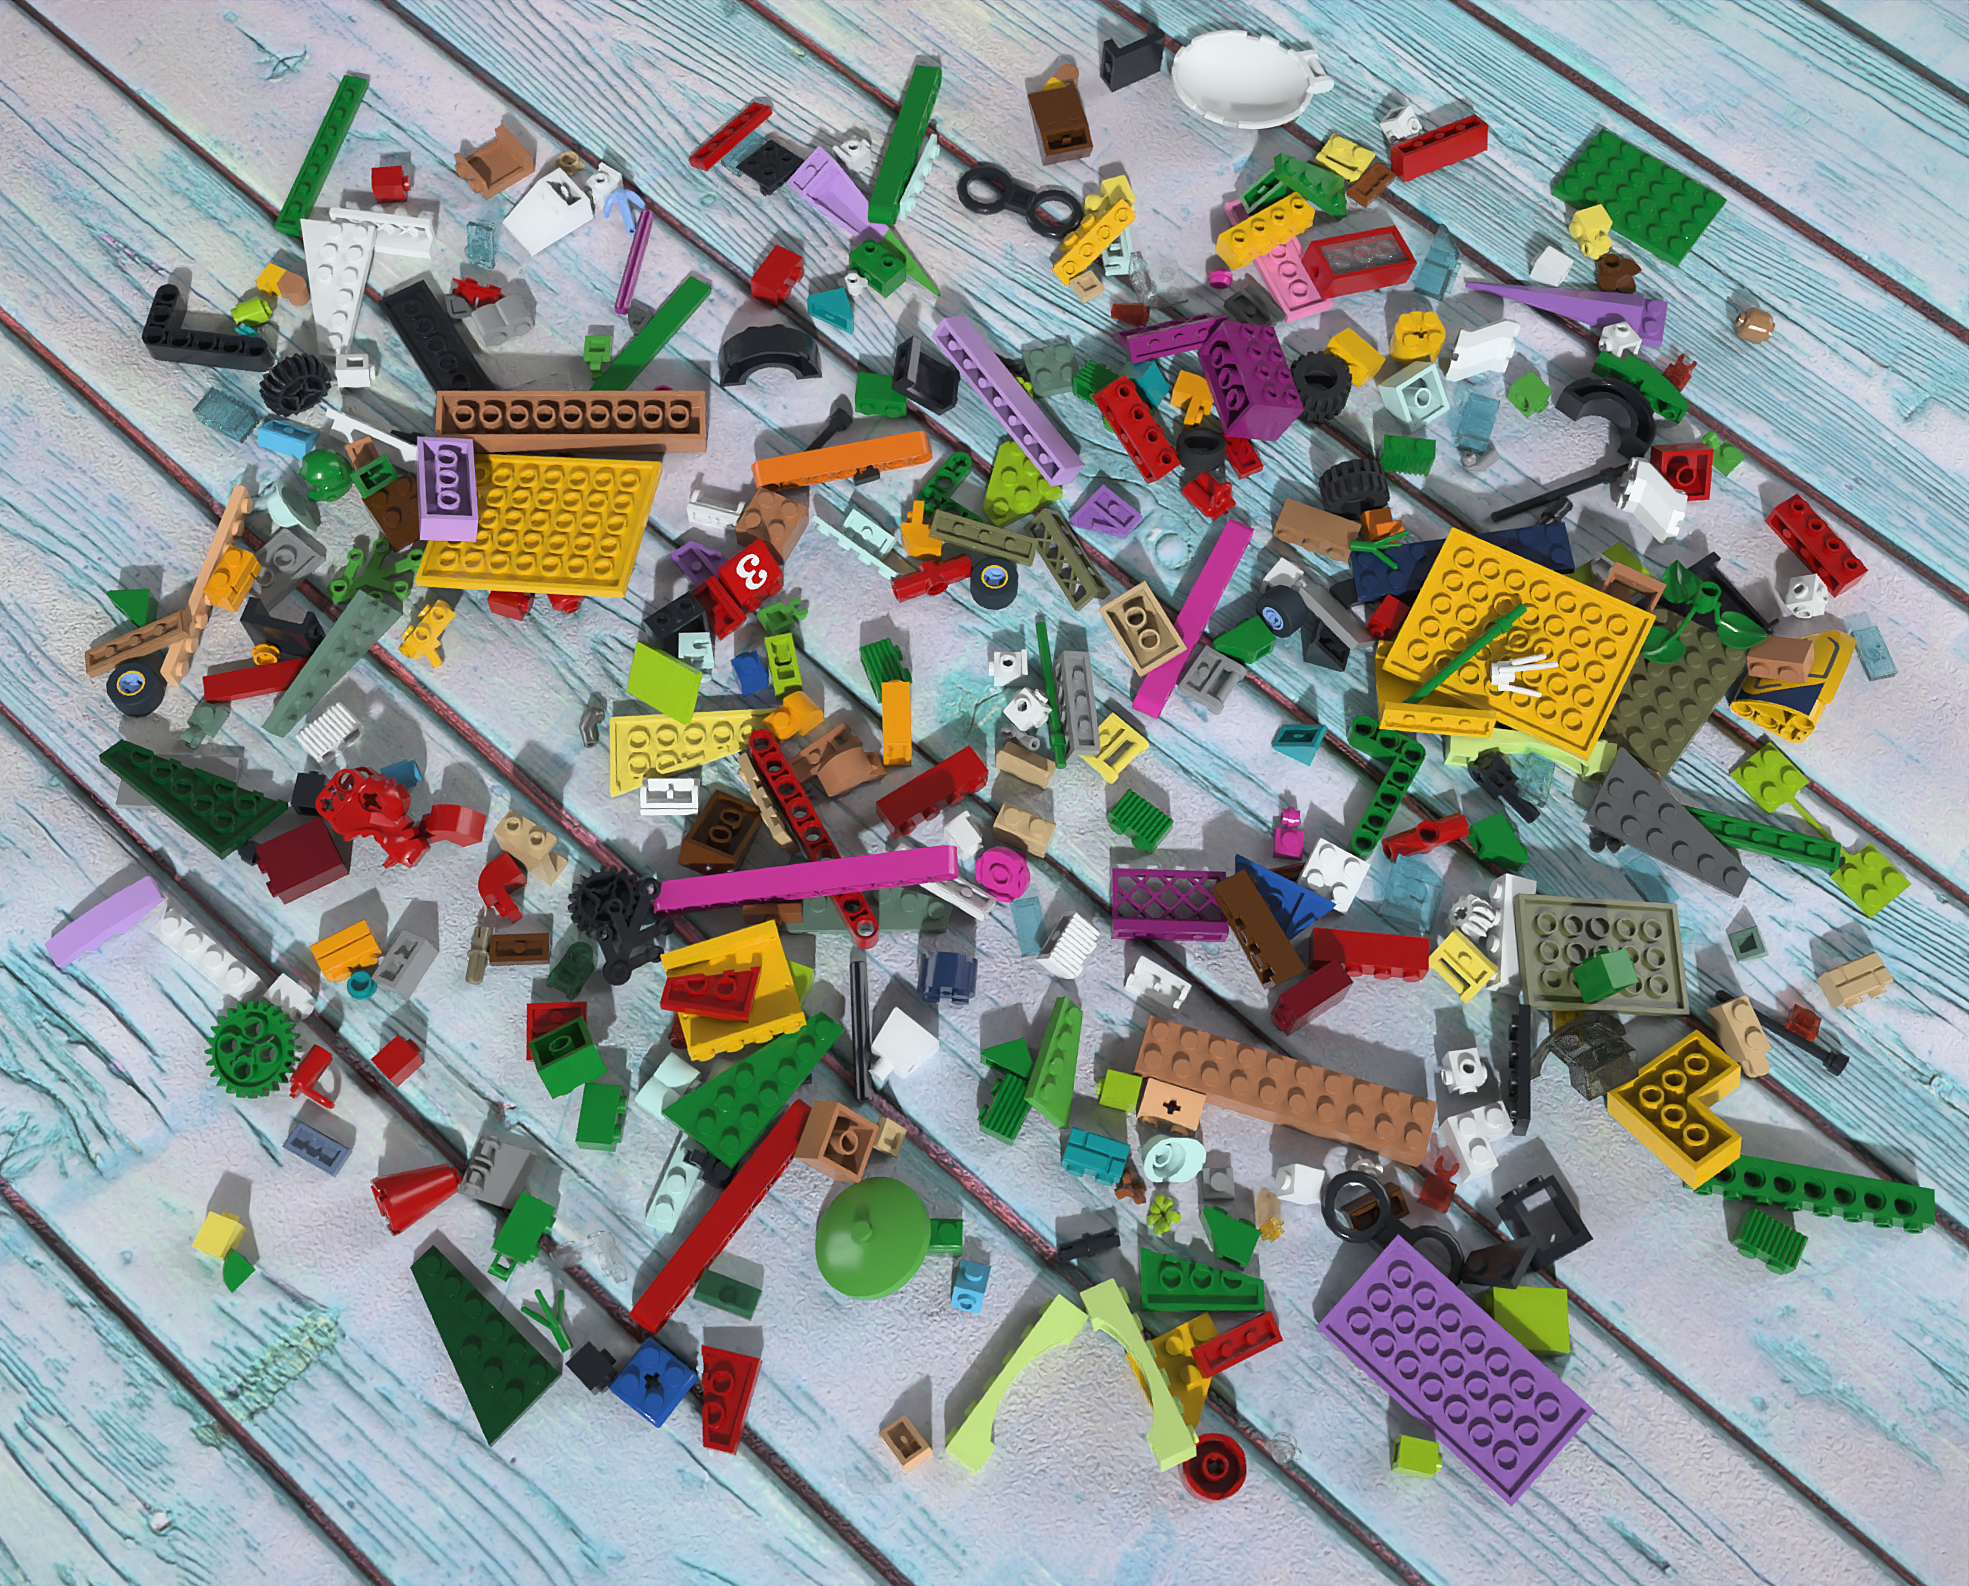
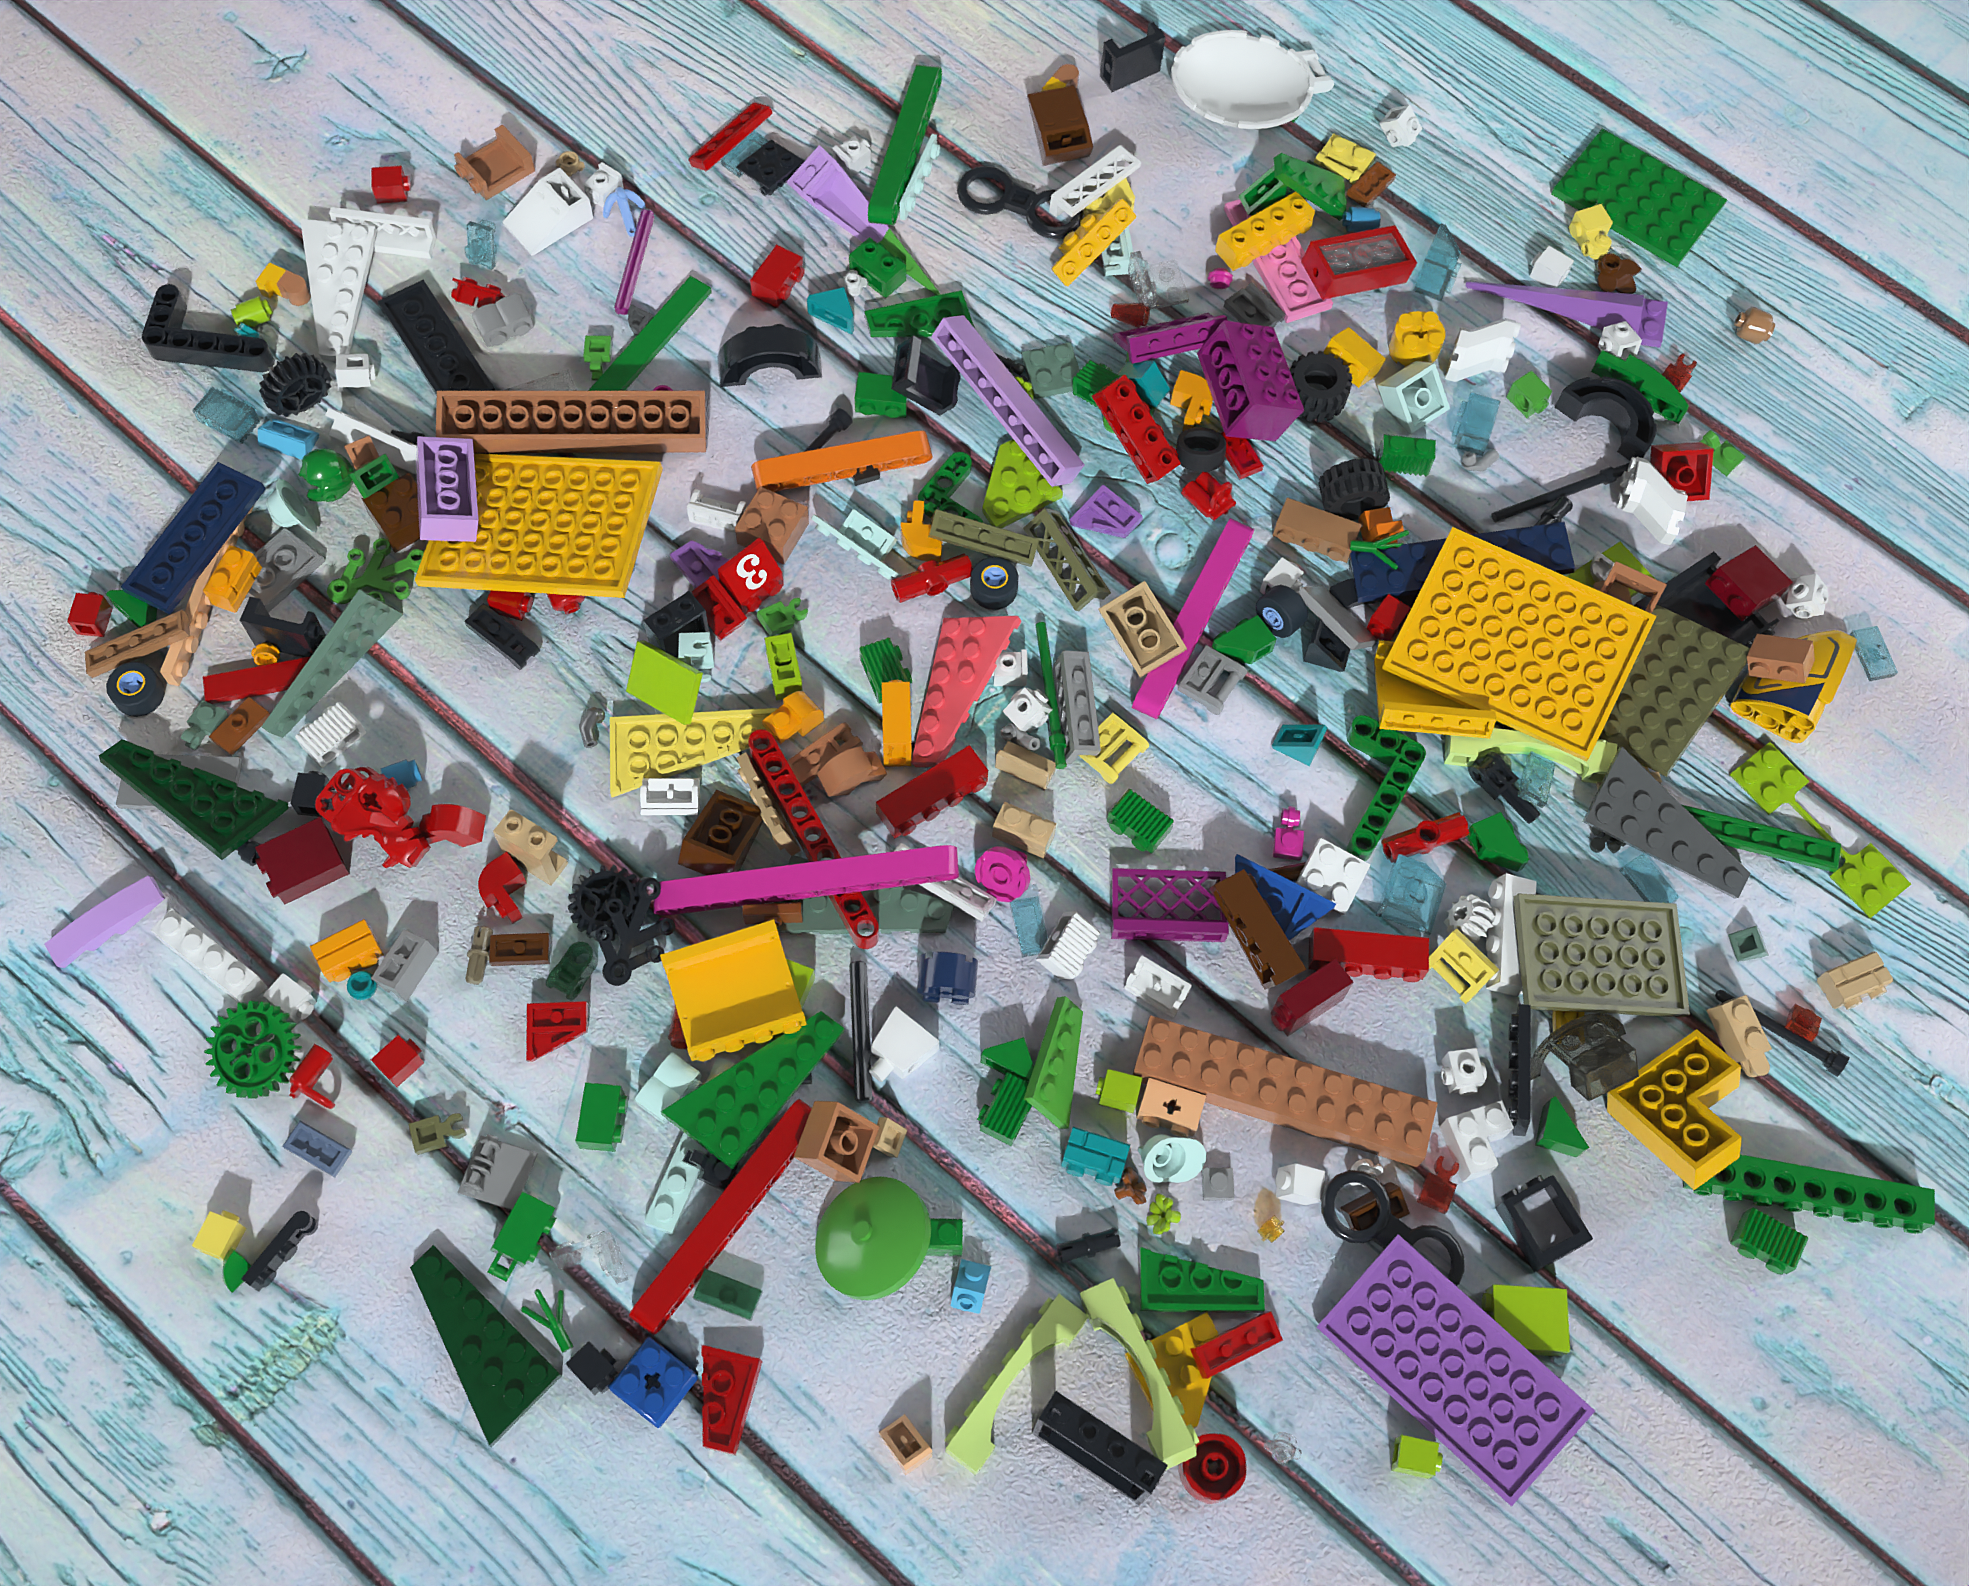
green tile [274,75,369,236] -> none
red cone [370,1163,462,1237] -> none
yellow brick [398,599,456,668] -> none
dark grey tile [444,294,473,320] -> none
green brick [528,1016,608,1099] -> none
red wing [660,966,762,1023] -> none
blue brick [731,650,769,697] -> none
white brick [943,810,985,861] -> none
tan plate [1069,270,1105,304] -> none
green slope [1199,1205,1262,1271] -> none
red brick [1391,114,1488,183] -> none
green bar [1402,603,1527,704] -> none
black wing [1459,1235,1539,1290] -> none
white plant [1490,654,1558,697] -> none
green brick [1572,947,1638,1003] -> none
green plant [1640,560,1769,664] -> none
red brick [1765,493,1869,598] -> none
none -> red brick [67,592,113,637]
none -> dark blue plate [121,462,266,615]
none -> dark orange plate [209,697,270,756]
none -> black plate [241,1211,318,1292]
none -> olive plate [408,1113,467,1155]
none -> black plate [464,603,540,670]
none -> green wing [864,290,975,337]
none -> coral wing [911,616,1022,767]
none -> black window [1032,1391,1168,1506]
none -> white fence [1049,145,1141,217]
none -> dark azure brick [1342,206,1381,232]
none -> green slope [1535,1096,1590,1157]
none -> dark red brick [1705,545,1793,621]

